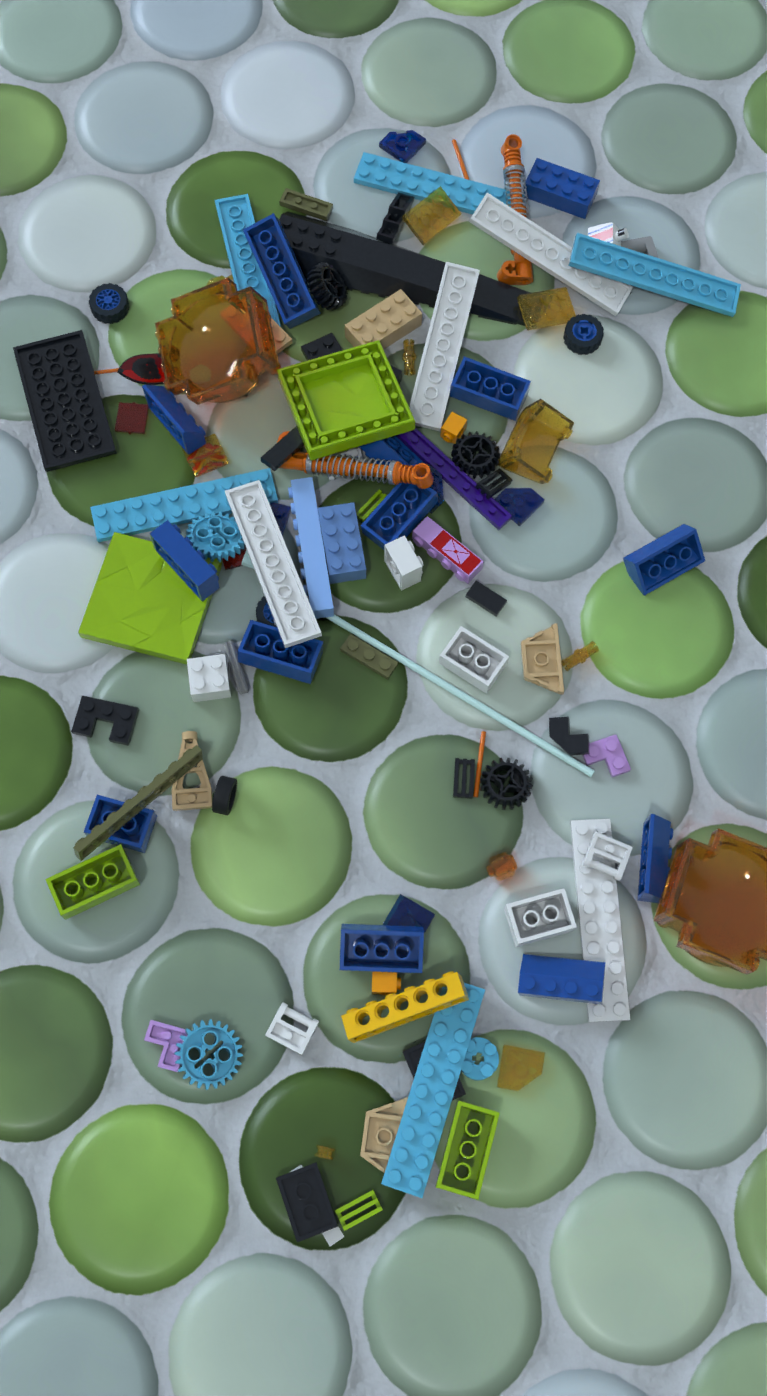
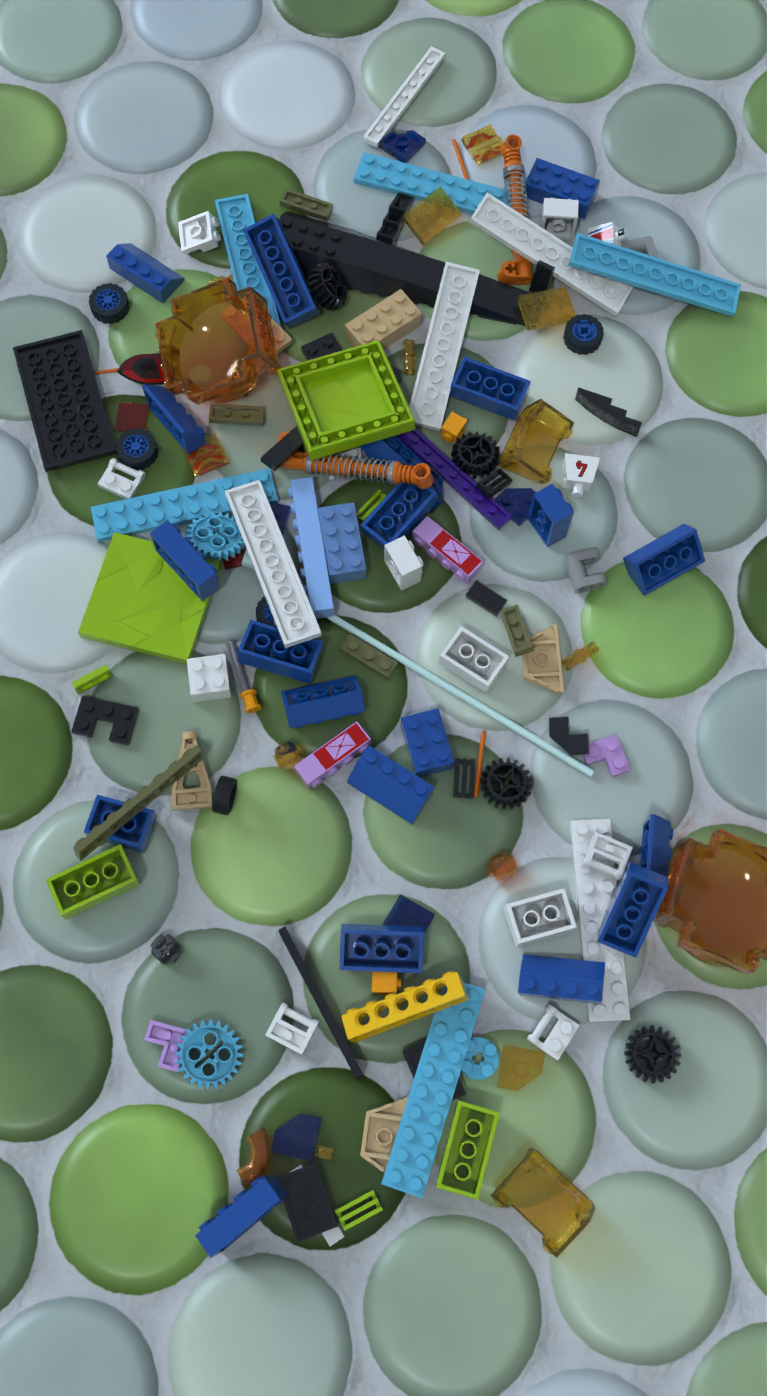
none -> lime tile [72,665,112,694]
none -> white plate [98,458,146,499]
none -> blue slope [106,243,185,303]
none -> black wheel [116,428,158,470]
none -> head [151,934,181,964]
none -> white plate [178,211,221,254]
none -> blue brick [195,1175,289,1258]
none -> olive plate [209,403,265,426]
none -> clear orange cylinder [237,1128,271,1189]
none -> light orange bush [240,689,262,714]
none -> clear blue plate [270,1113,322,1162]
none -> clear yellow head [273,741,303,770]
none -> black tile [278,927,364,1079]
none -> blue slope [281,675,365,728]
none -> lavender brick [294,722,371,790]
none -> blue slope [347,745,434,824]
none -> white plate [363,46,445,148]
none -> blue brick [400,708,455,777]
none -> clear yellow slope [461,124,504,165]
none -> clear yellow windscreen [490,1148,595,1258]
none -> olive plate [500,605,534,657]
none -> white plate [526,1004,580,1061]
none -> blue brick [527,483,574,547]
none -> black tile [529,260,555,296]
none -> white brick [540,198,579,239]
none -> white torso [563,453,600,498]
none -> light grey connector [564,548,608,593]
none -> black slope [575,387,642,437]
none -> blue brick [597,862,669,958]
none -> black gear [624,1025,681,1084]

